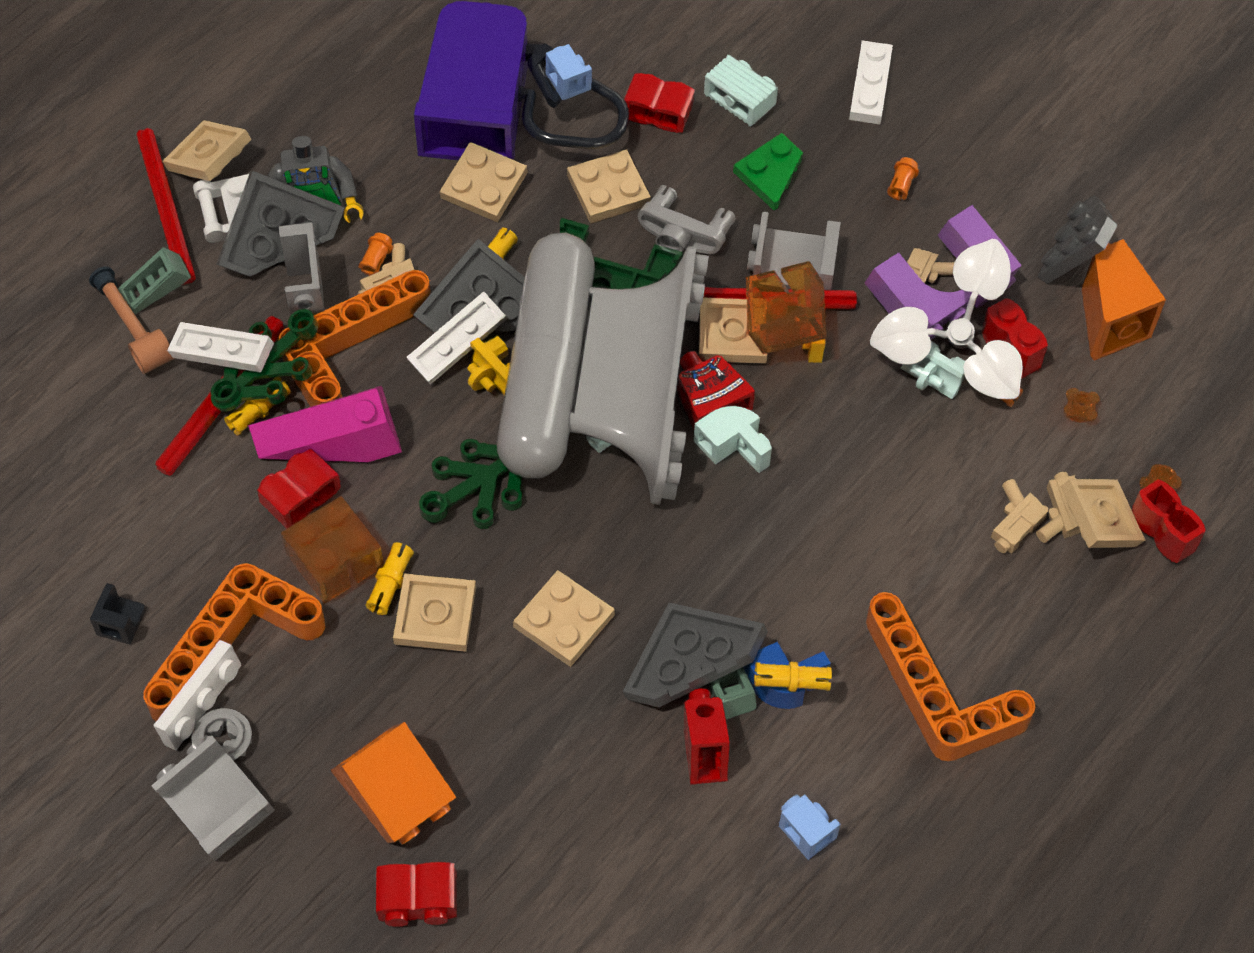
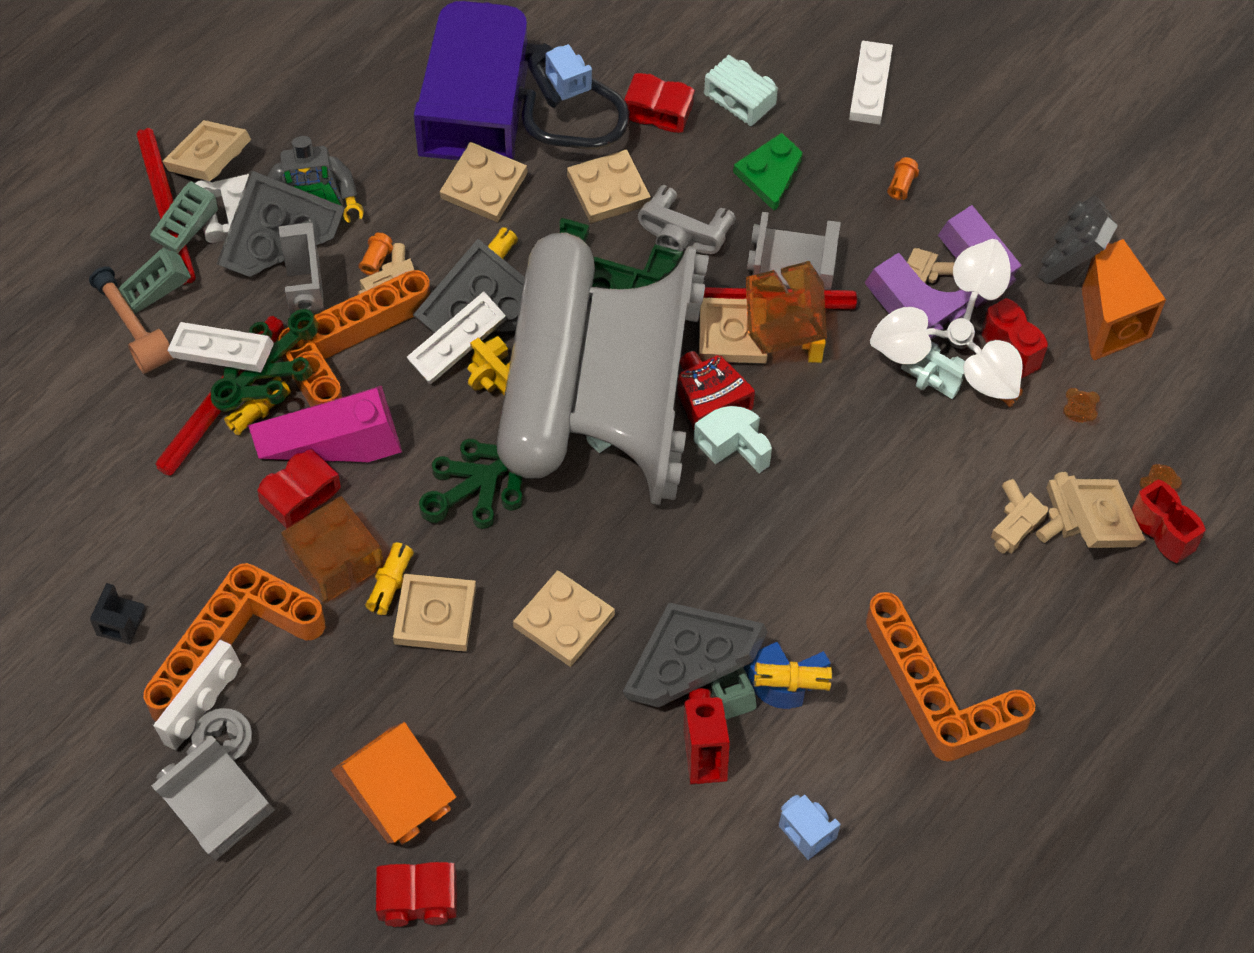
none -> sand green slope [150,181,218,253]

